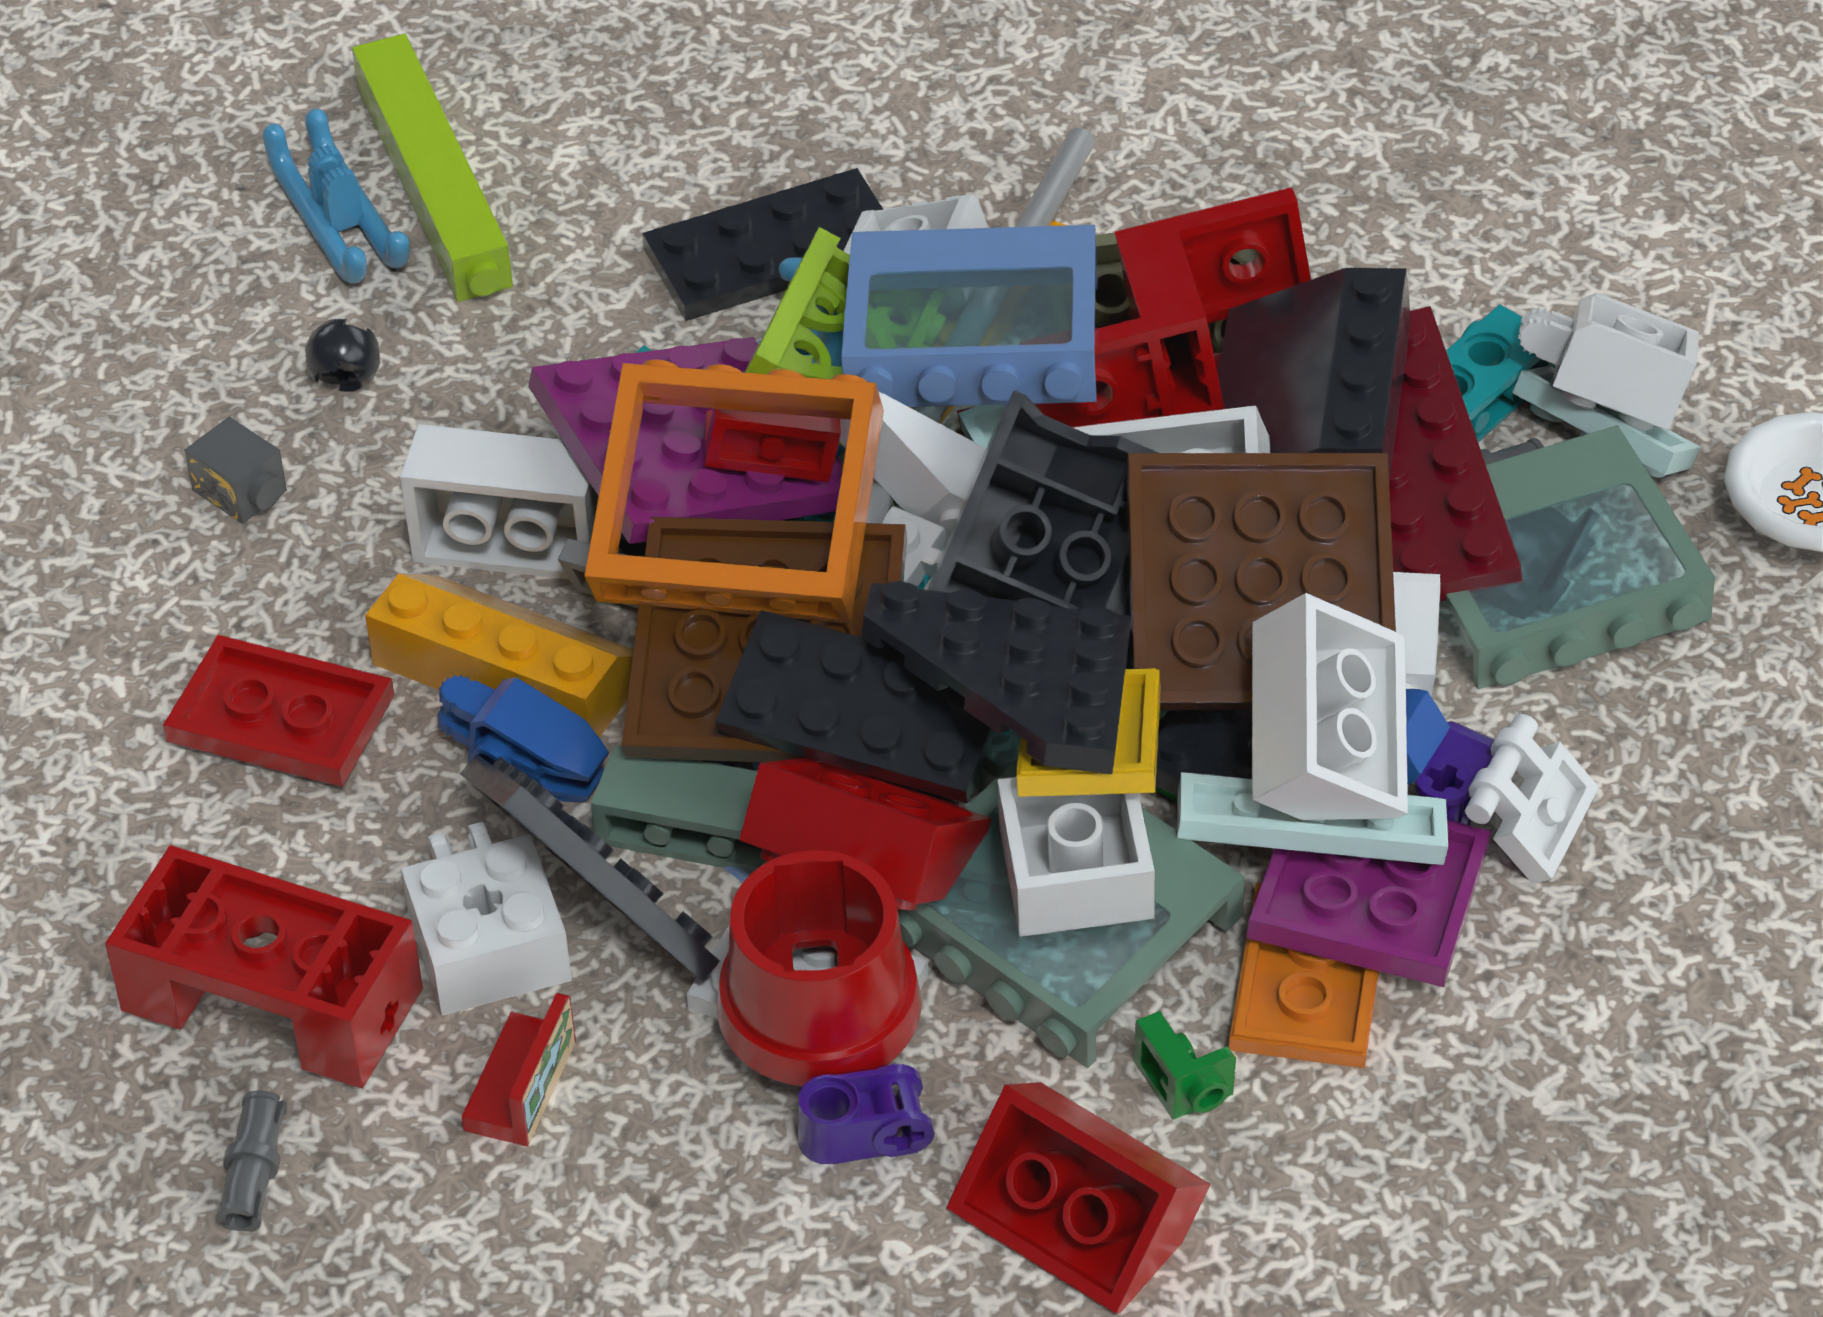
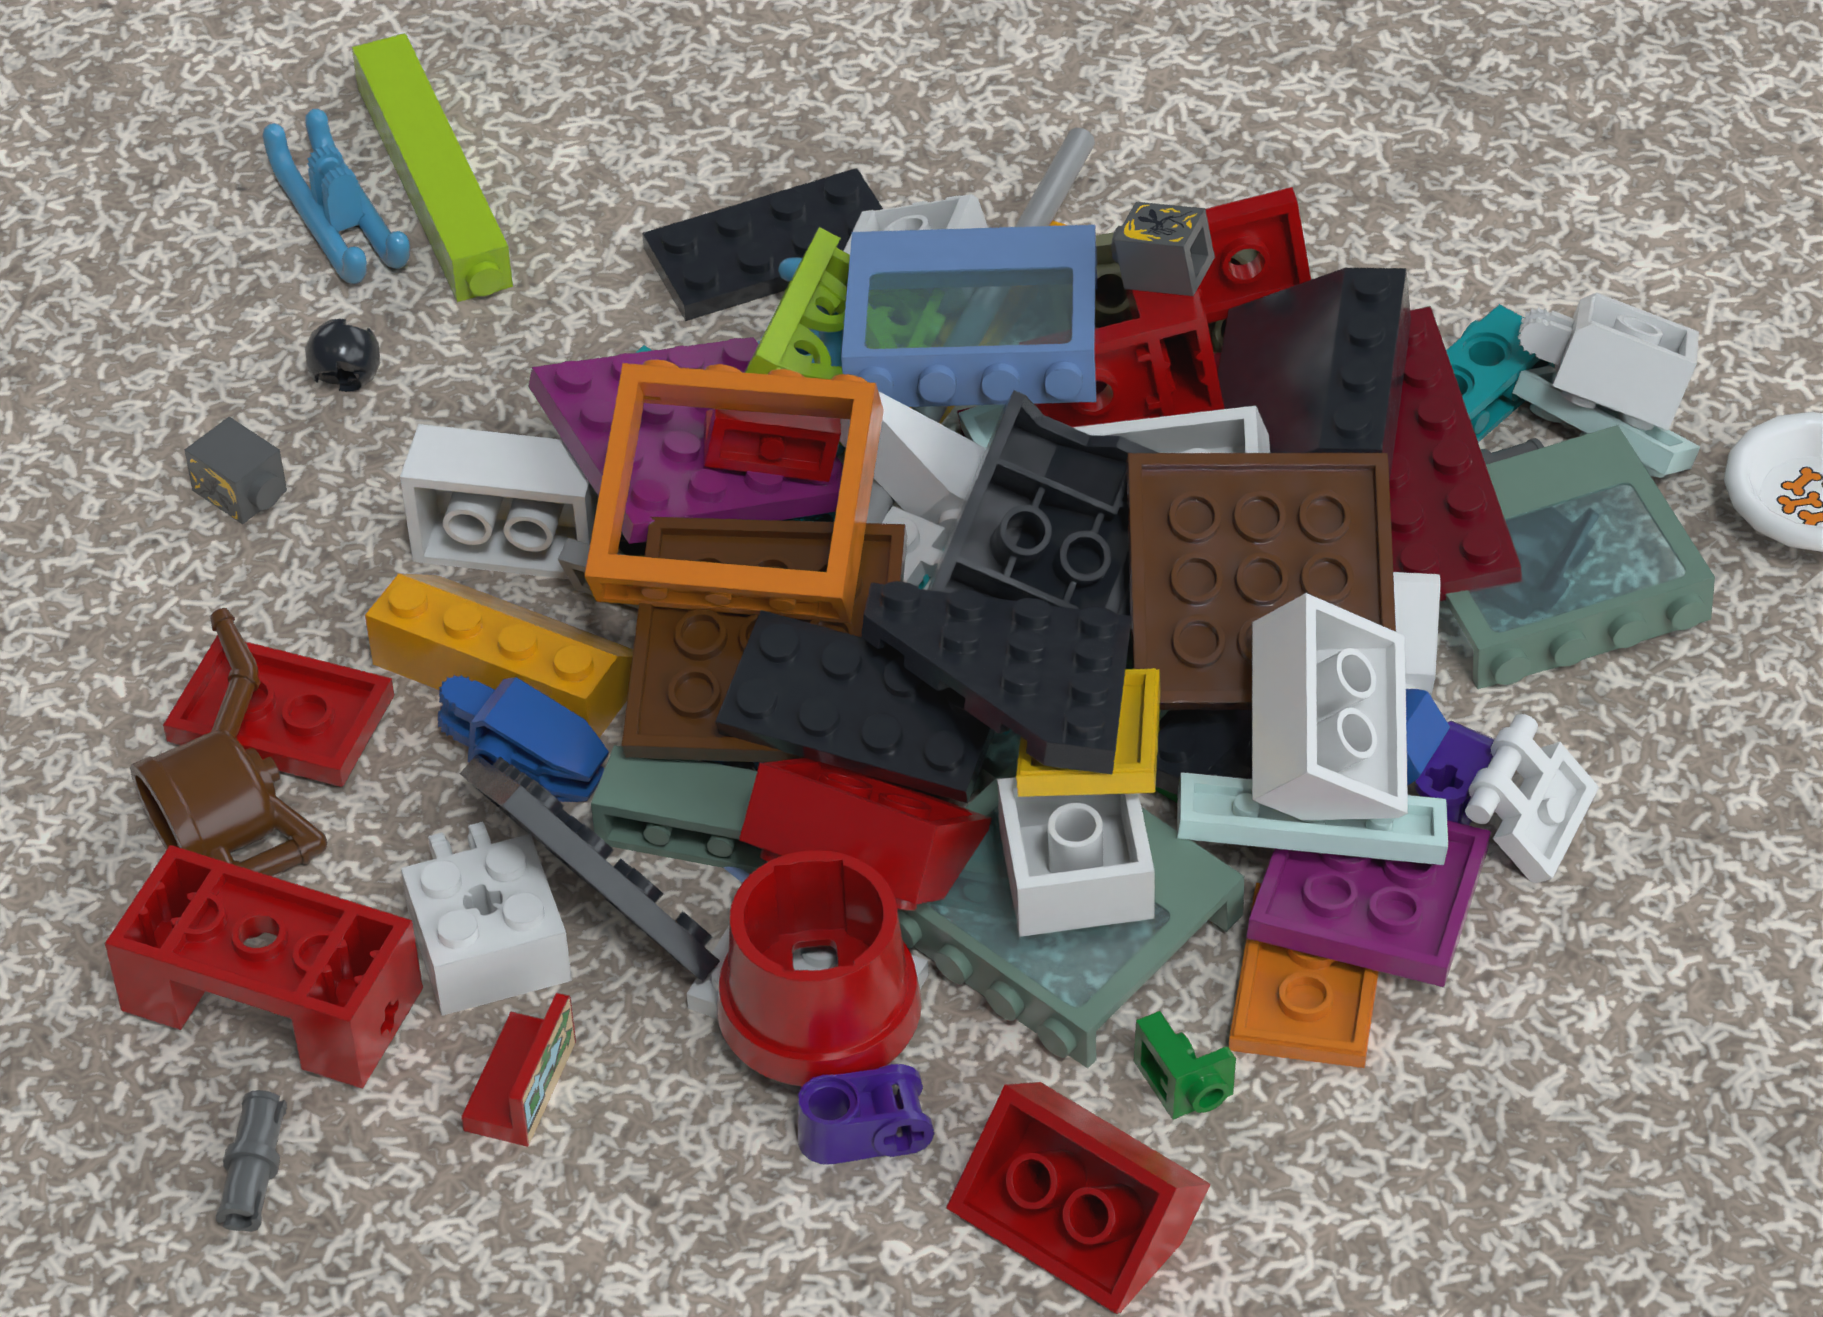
none -> reddish brown piece [130,608,328,876]
none -> dark grey brick [1111,202,1215,296]

